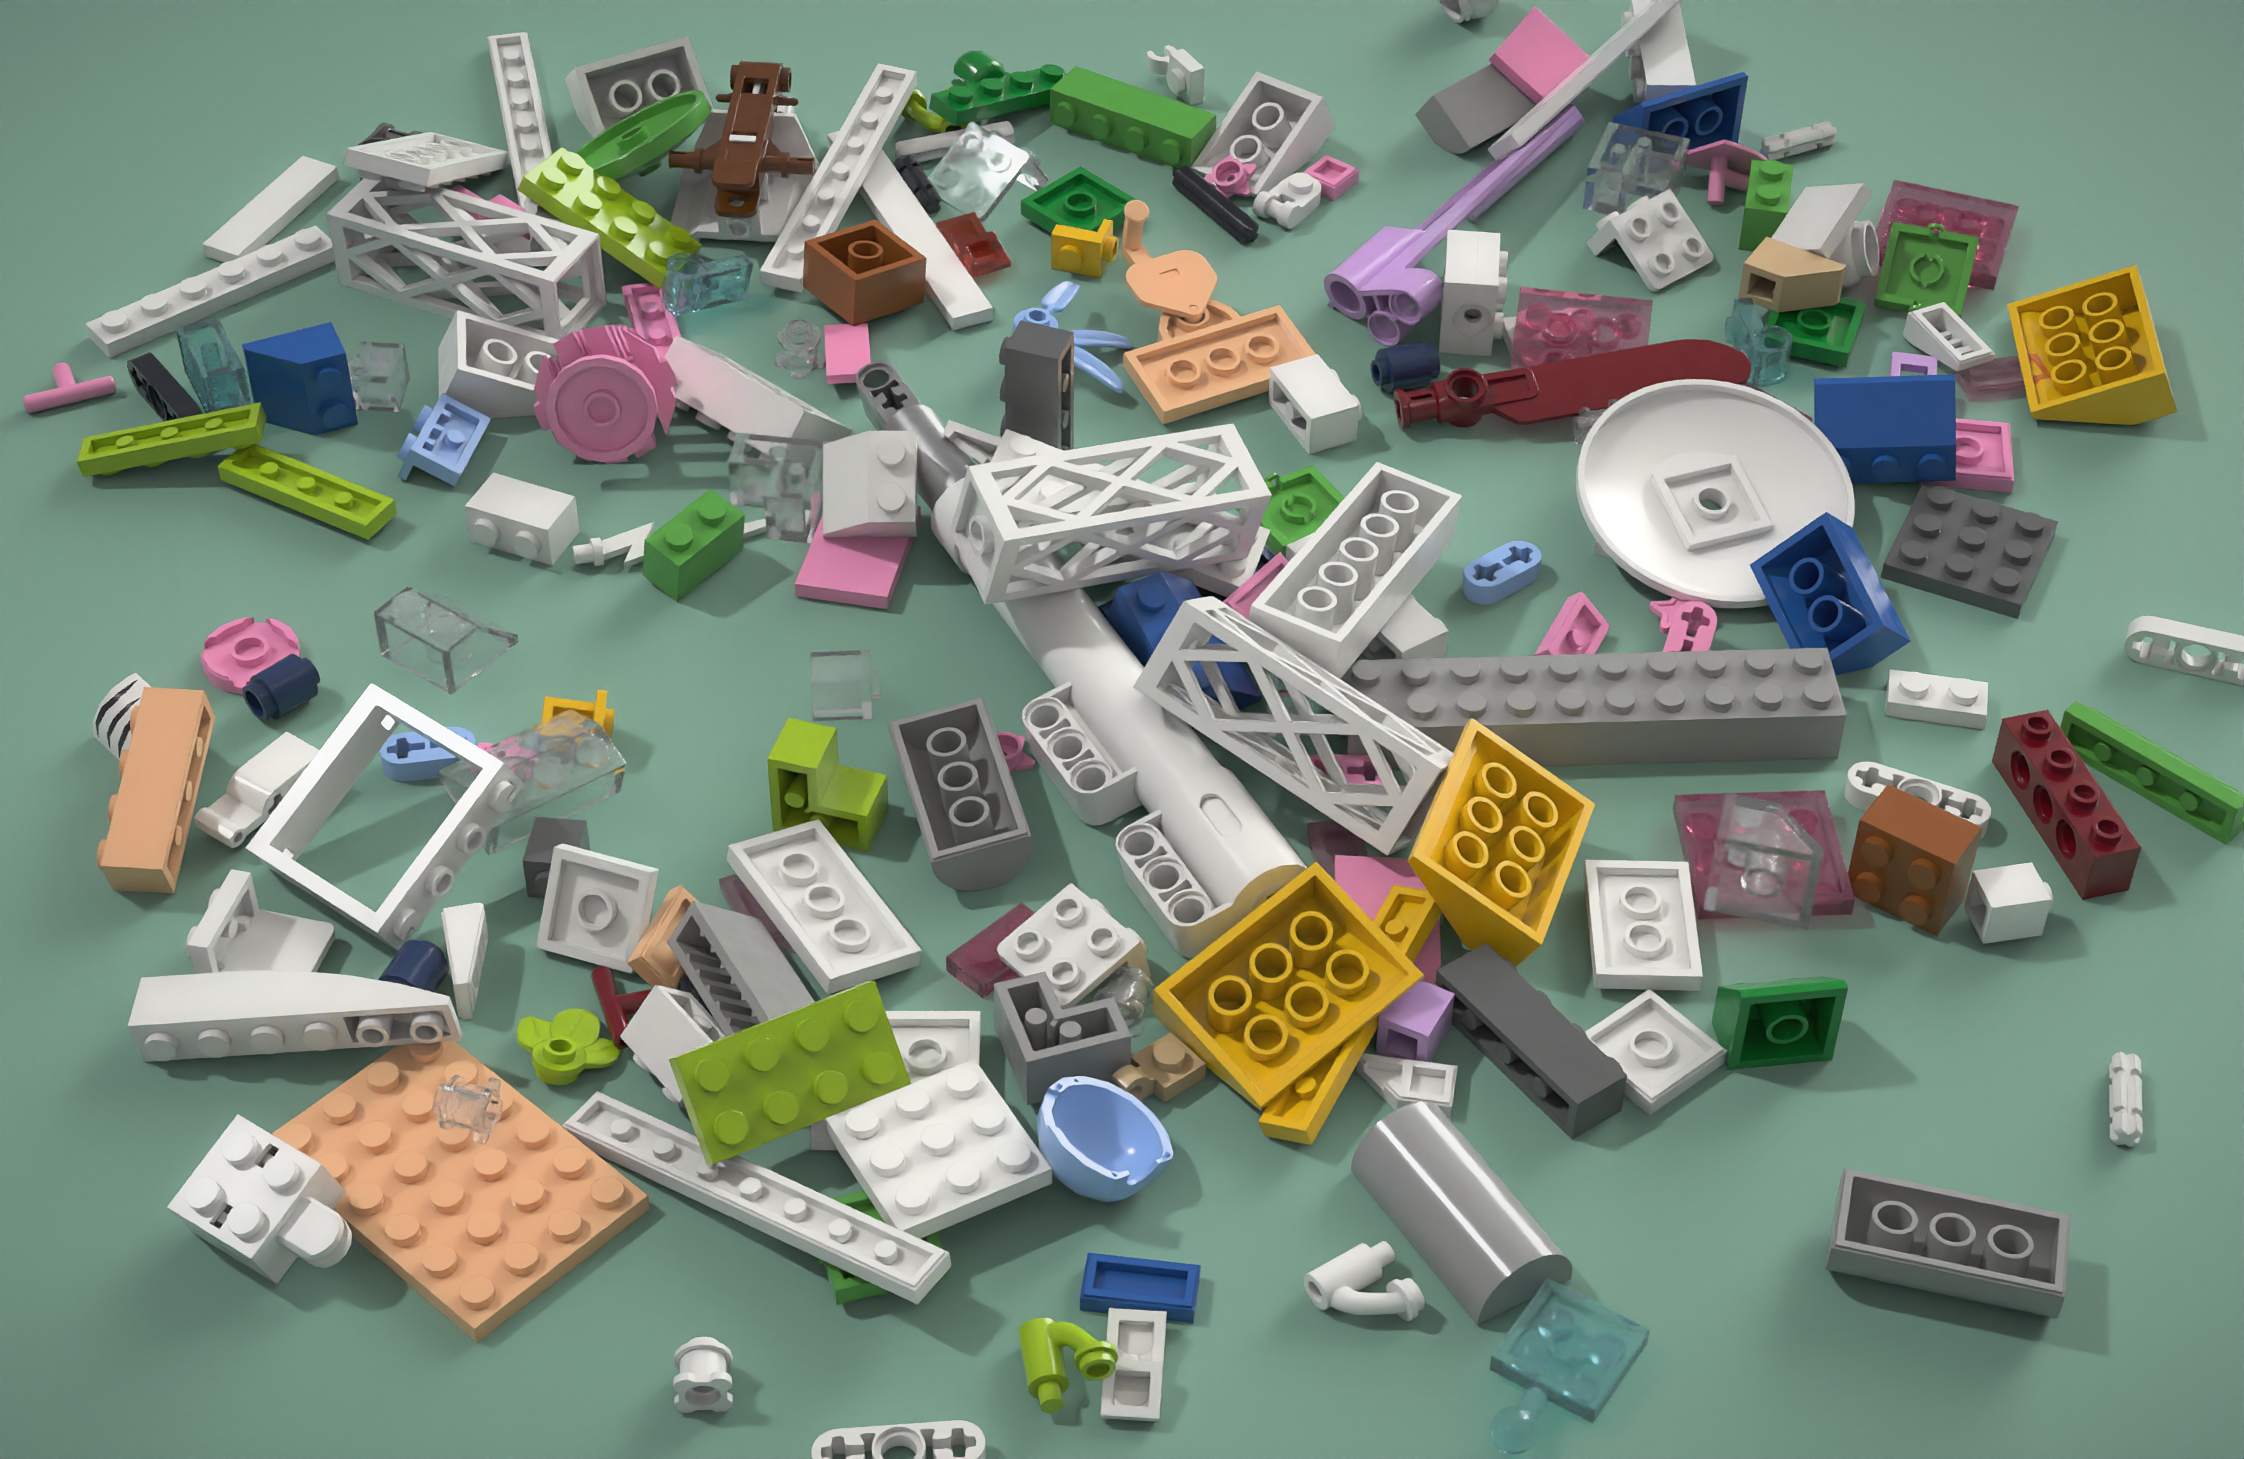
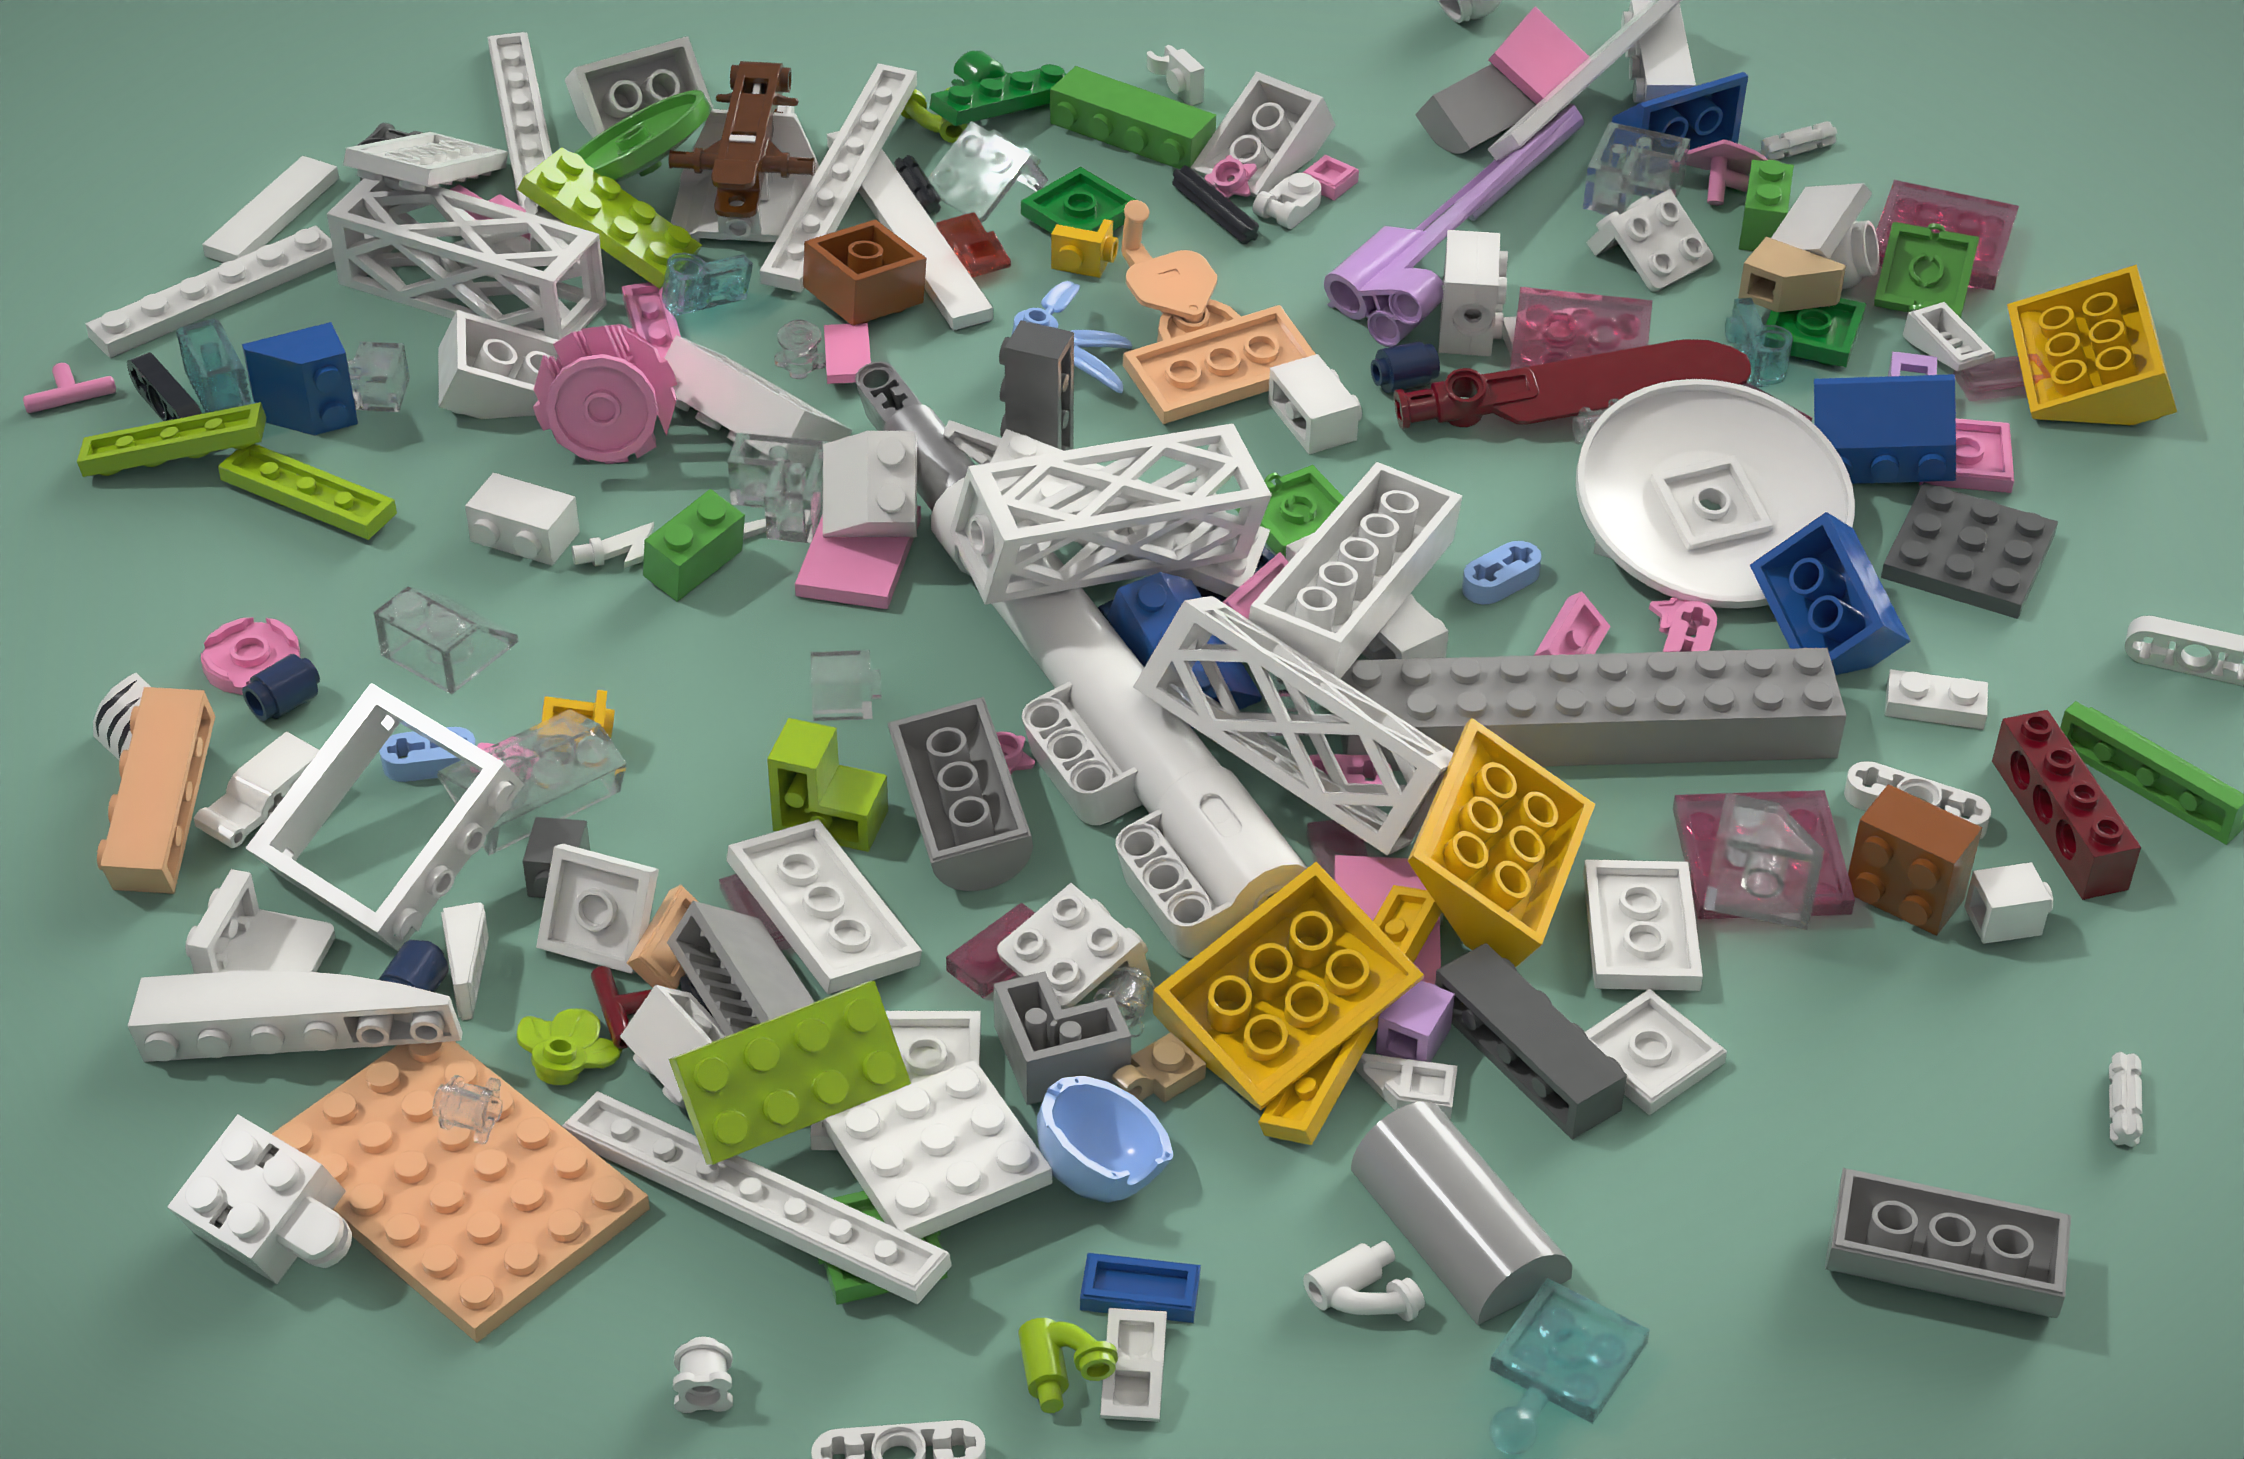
light blue bracket [397,393,491,487] -> none
white axle [895,121,1014,163] -> none
green slope [1712,976,1848,1070] -> none

